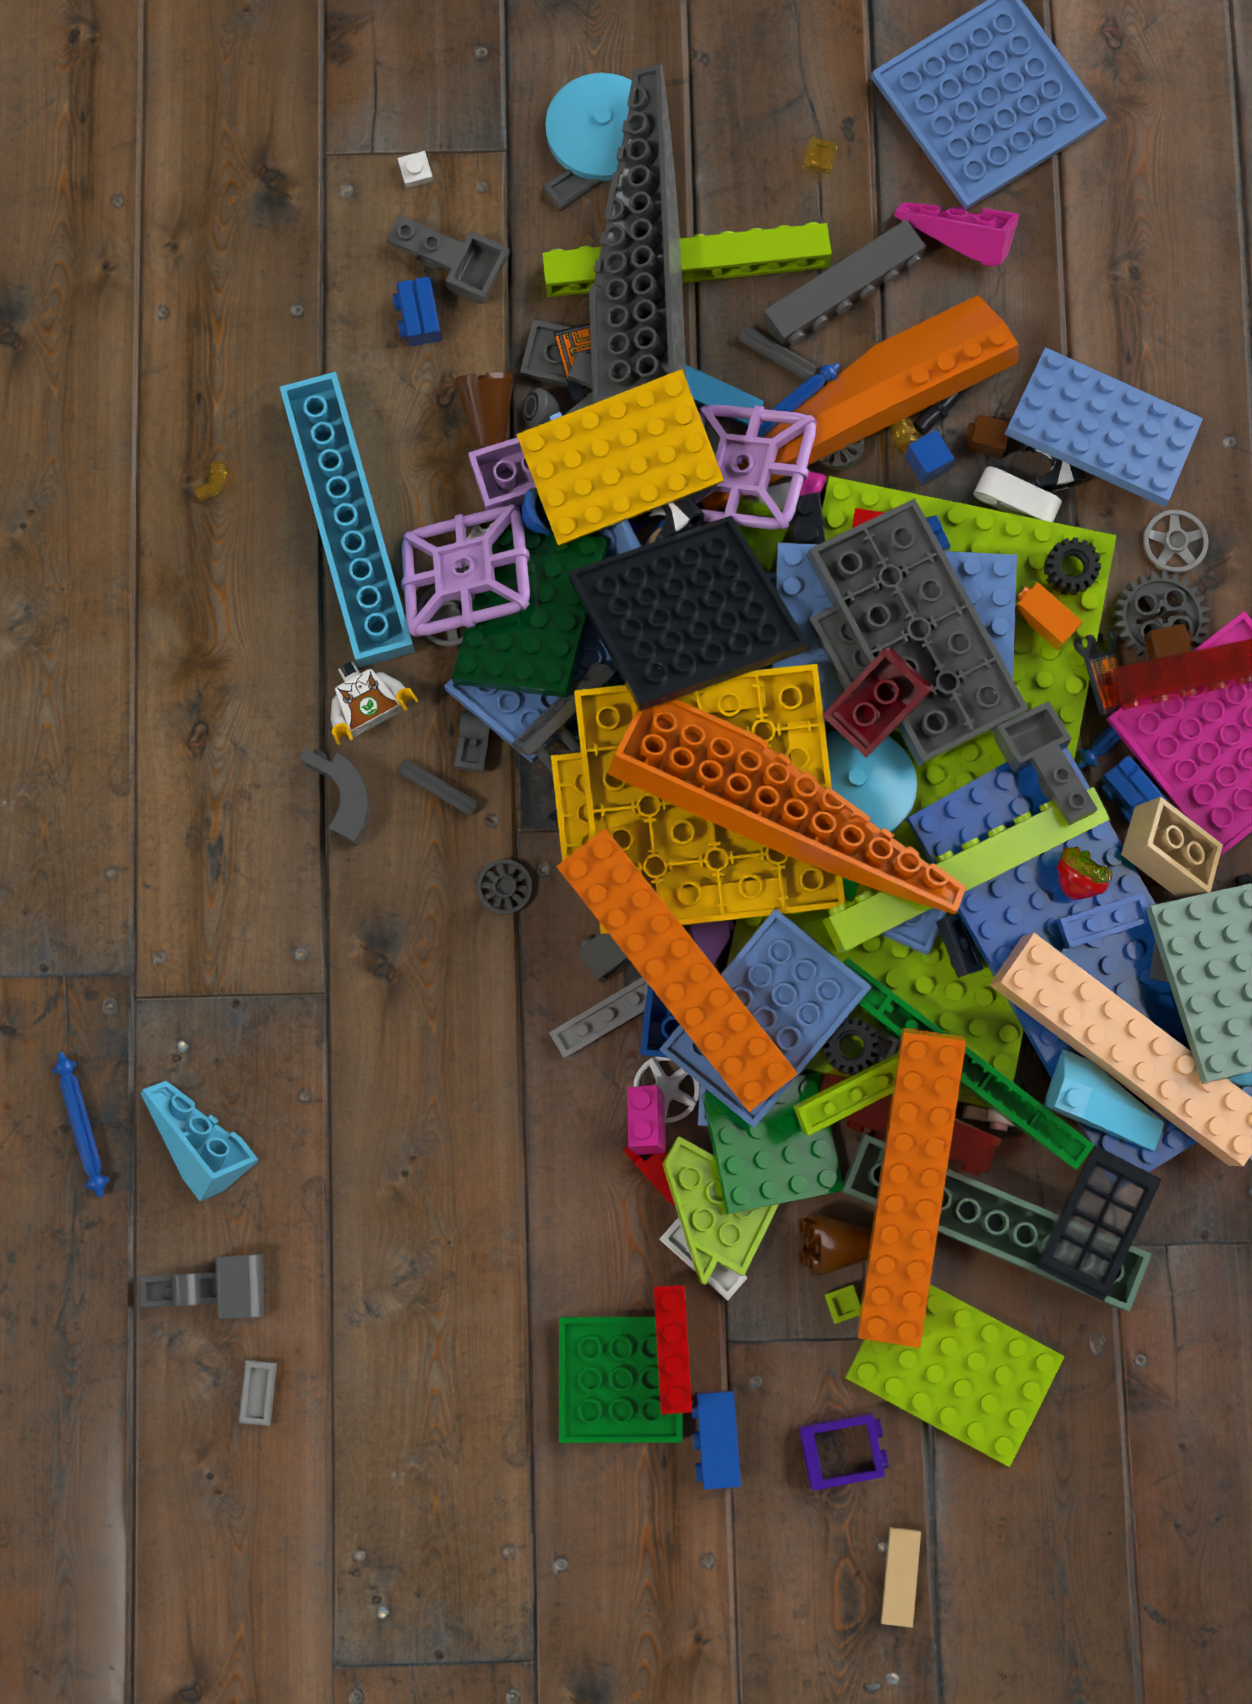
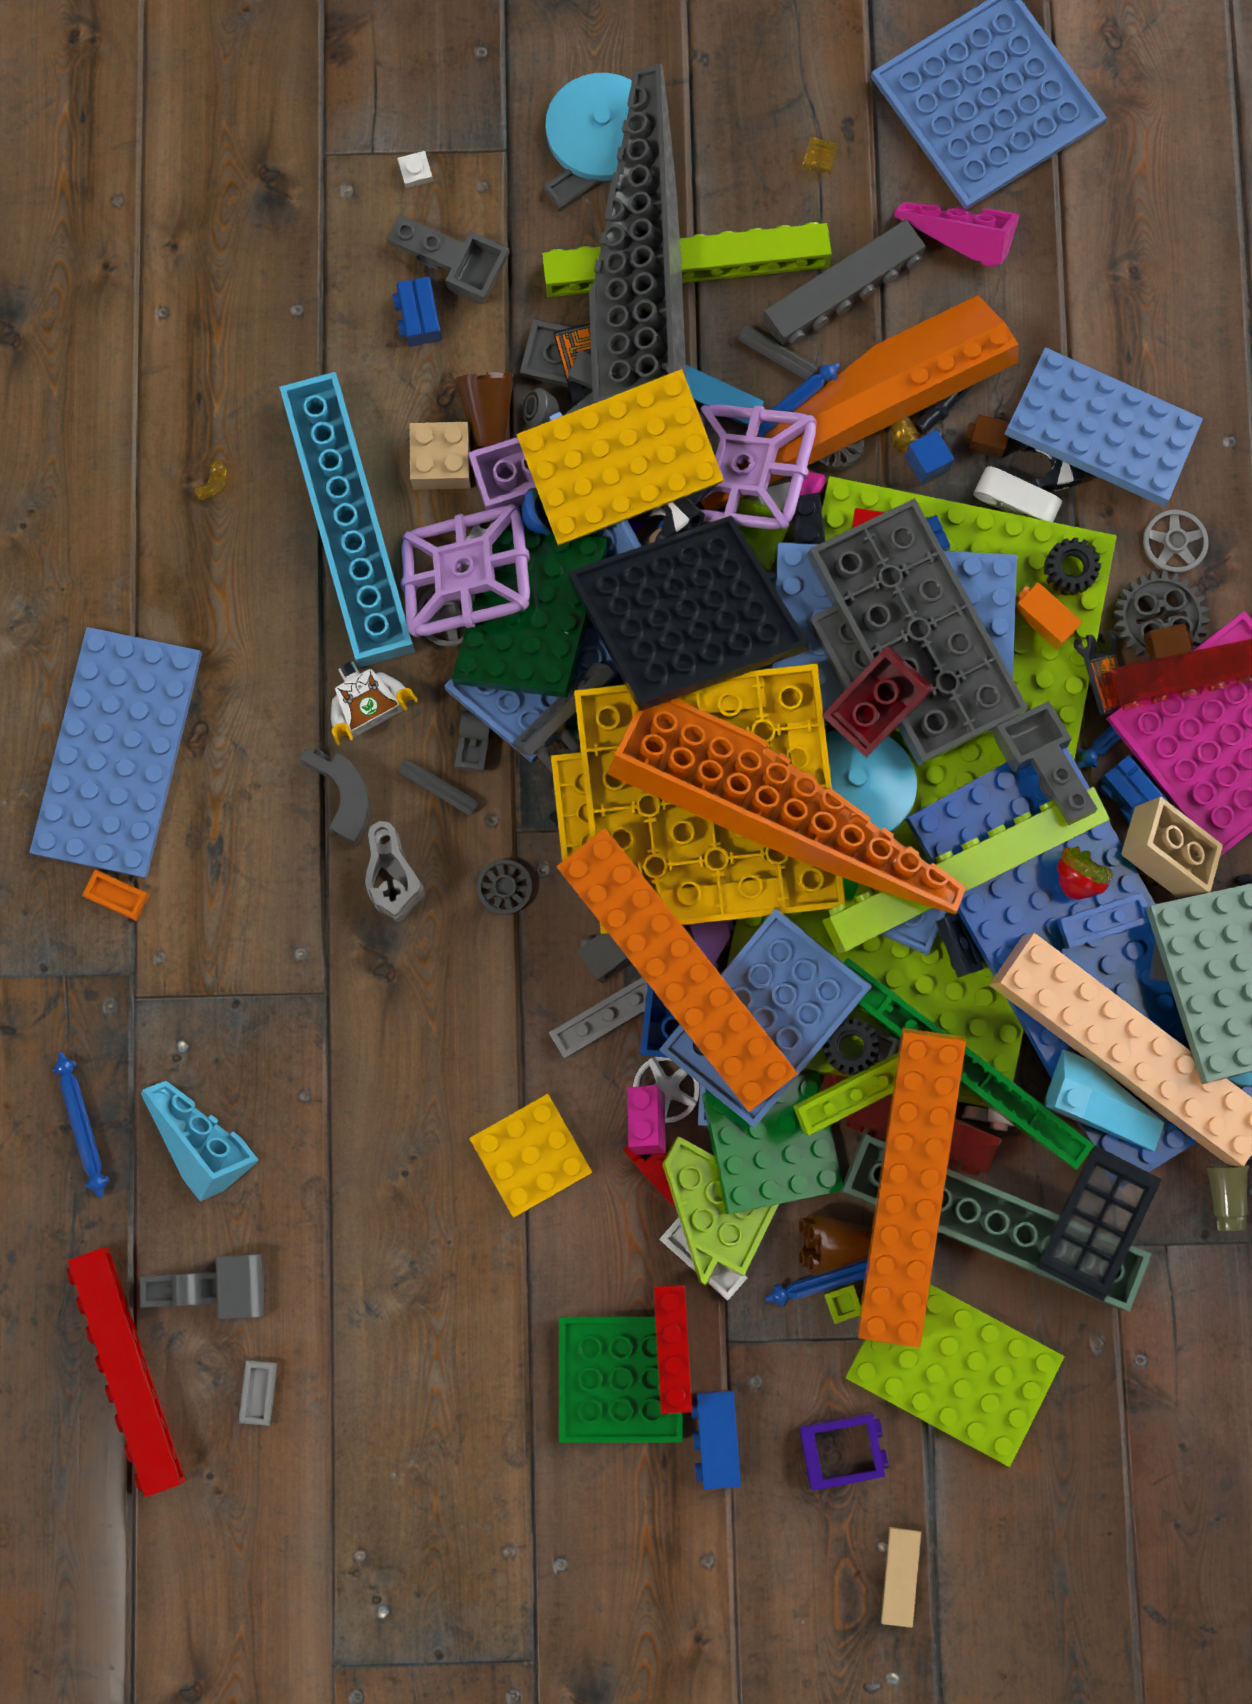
none -> medium blue plate [29,627,202,879]
none -> red brick [66,1247,186,1498]
none -> orange tile [82,870,150,921]
none -> light grey piece [365,821,425,923]
none -> tan brick [409,422,471,490]
none -> yellow plate [469,1094,593,1218]
none -> blue wheel [765,1261,867,1307]
none -> olive plant [1206,1165,1249,1231]

